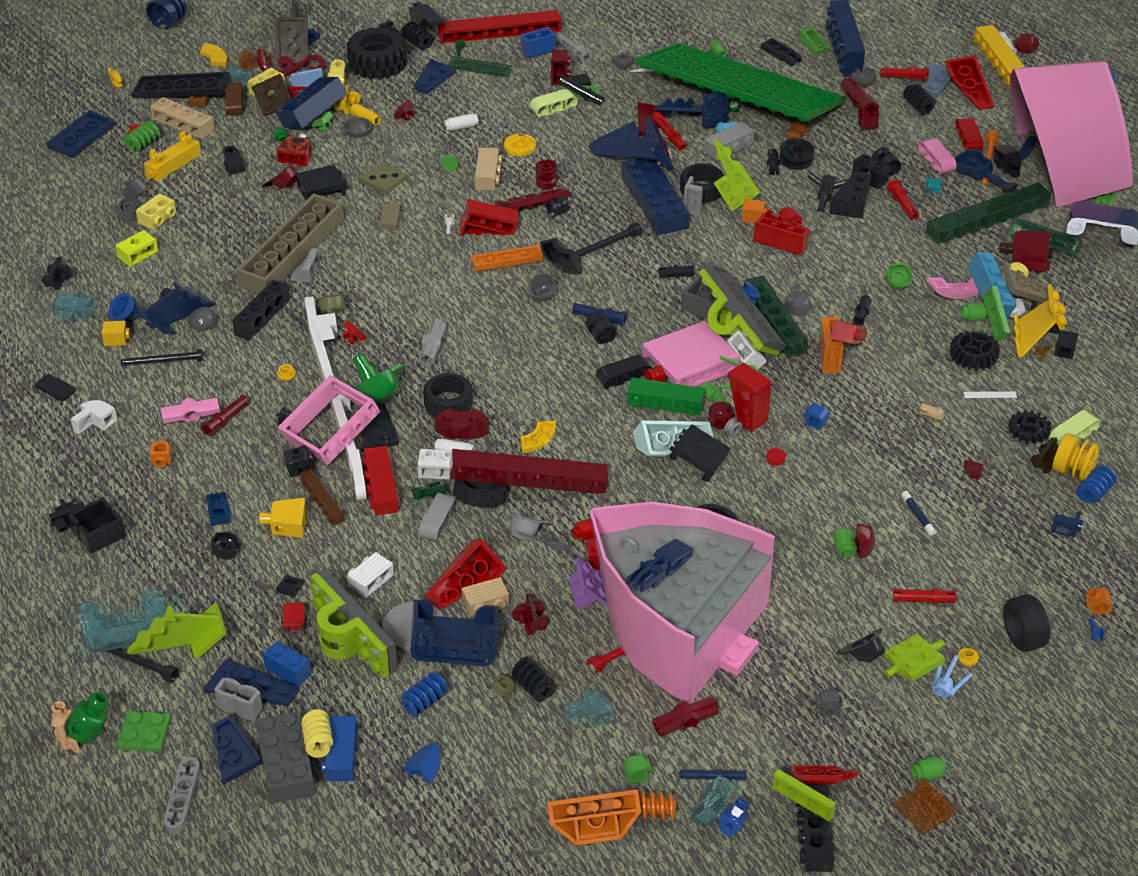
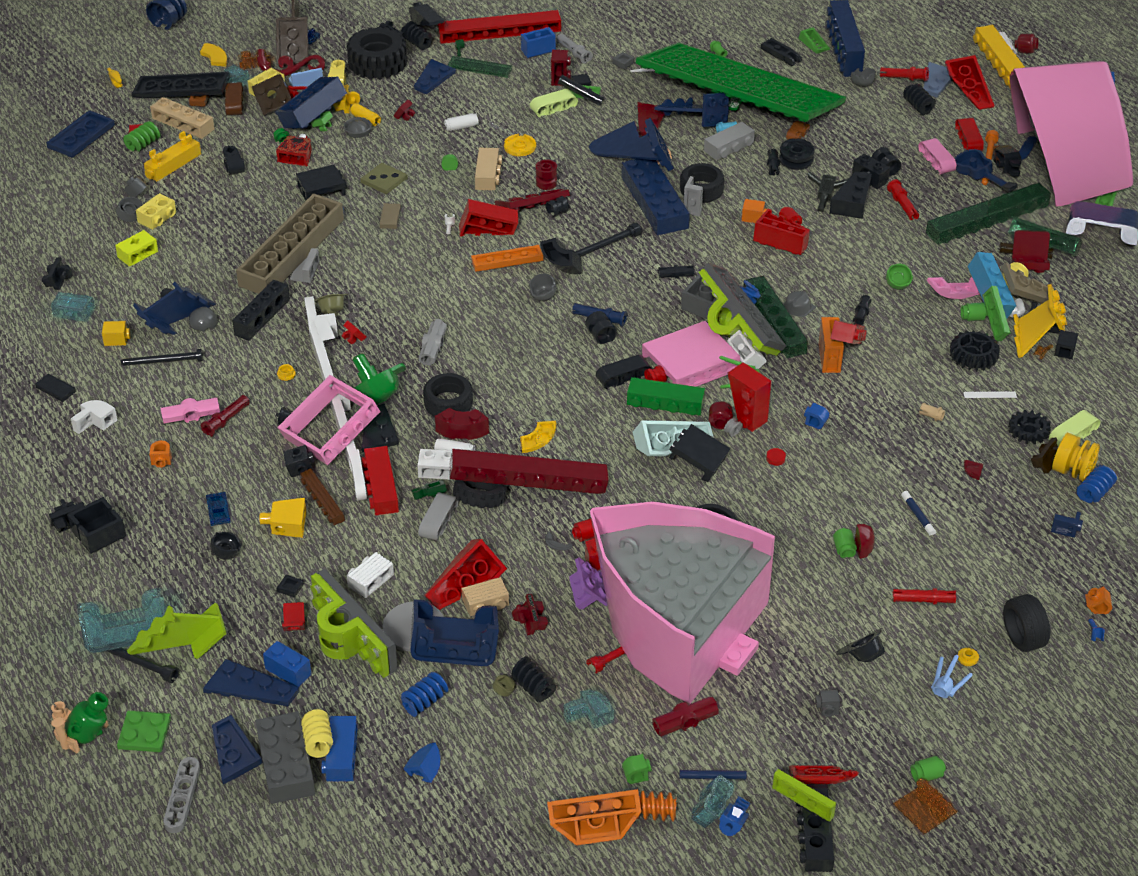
blue piece [109,293,137,322] -> none
light grey brick [214,678,262,720] -> none
dark red piece [262,161,297,189] -> none
light grey piece [507,514,551,540] -> none
dark blue arm [626,539,693,593] -> none
red pin [652,111,687,151] -> none
bright green plate [700,381,730,404] -> none
lime piece [713,139,761,211] -> none
dark red piece [840,77,879,131] -> none
lime plate [883,634,945,682] -> none
teal tile [925,178,943,194] -> none

